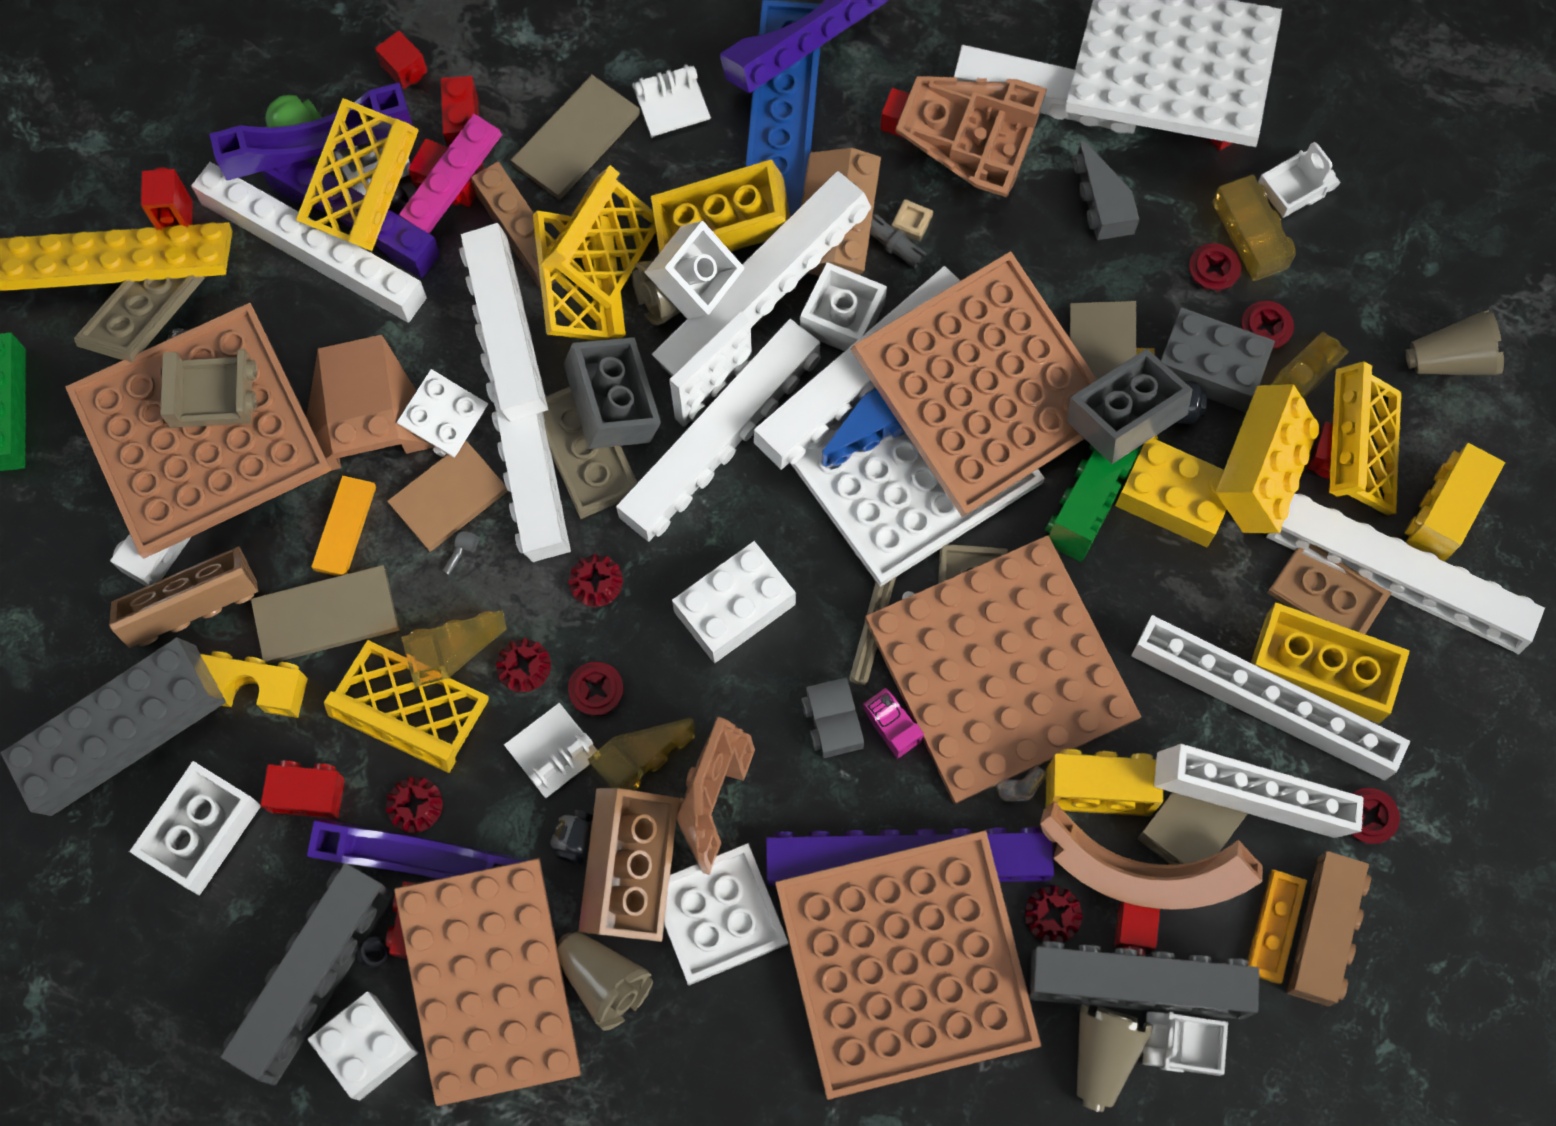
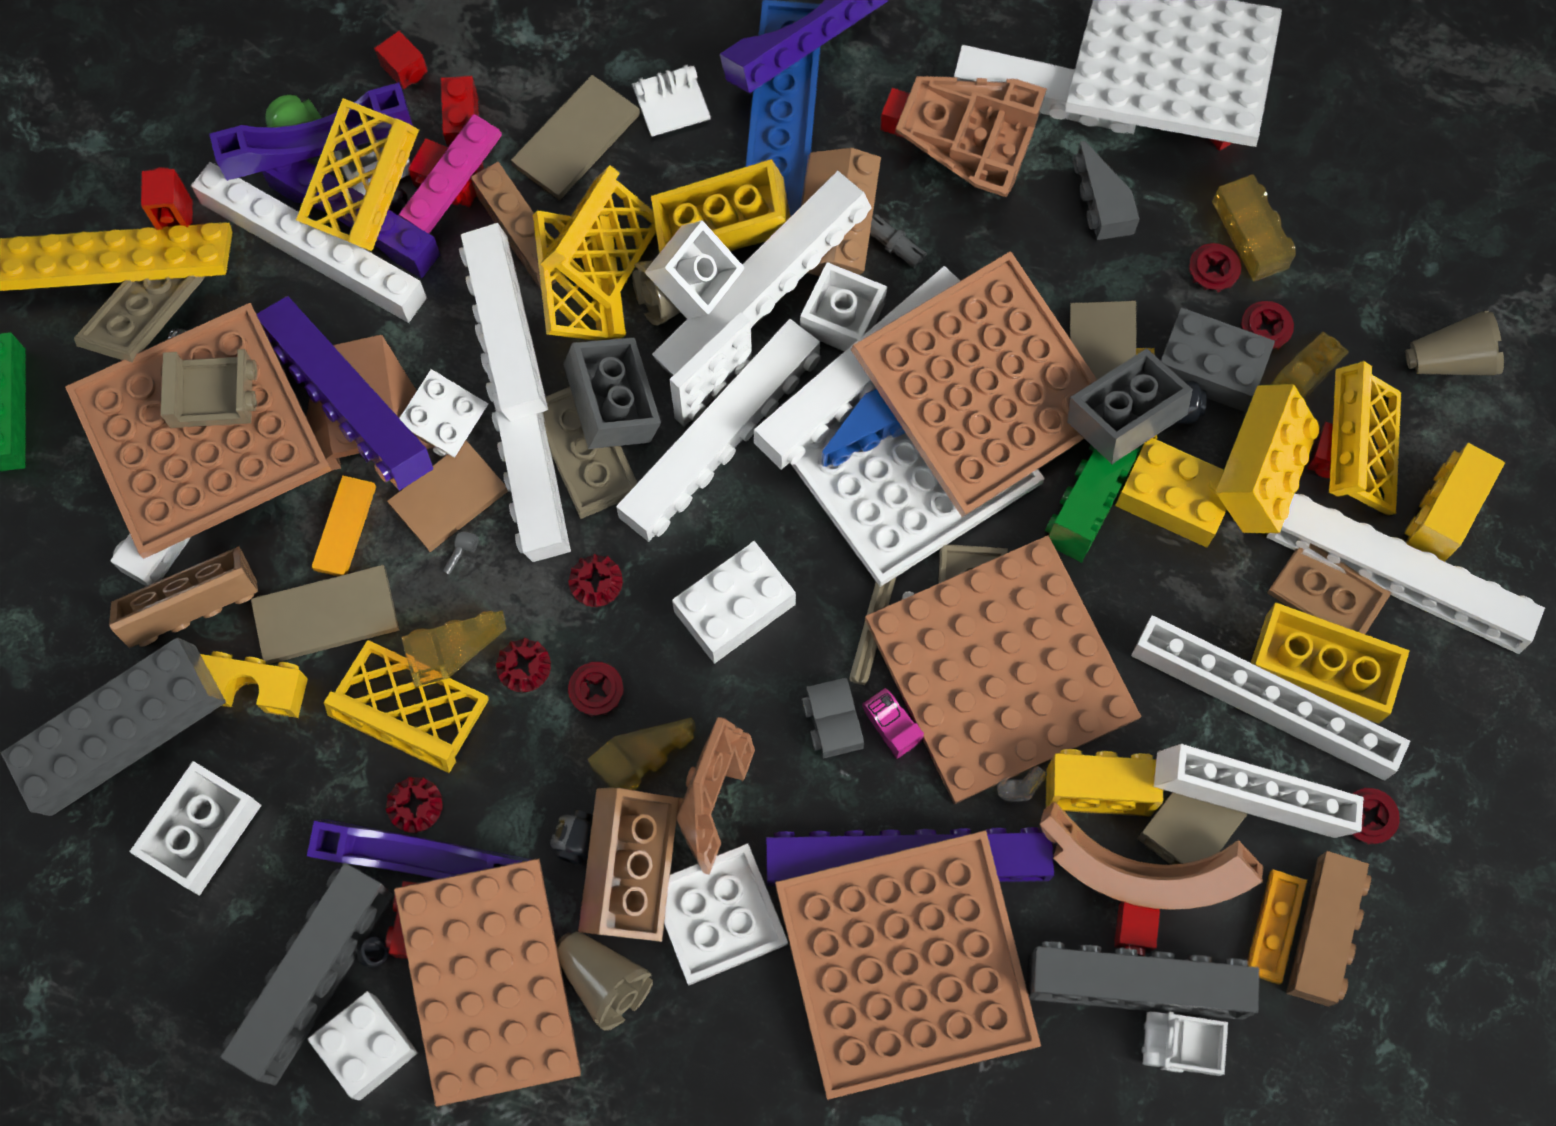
red brick [261,761,345,819] -> none
white hinge [504,703,601,798] -> none
tan tile [891,199,933,242] -> none
dark red gear [1025,885,1083,943] -> none
dark tan cone [1077,1003,1154,1112] -> none
white piece [1257,142,1340,218] -> none
none -> dark purple brick [257,296,433,491]

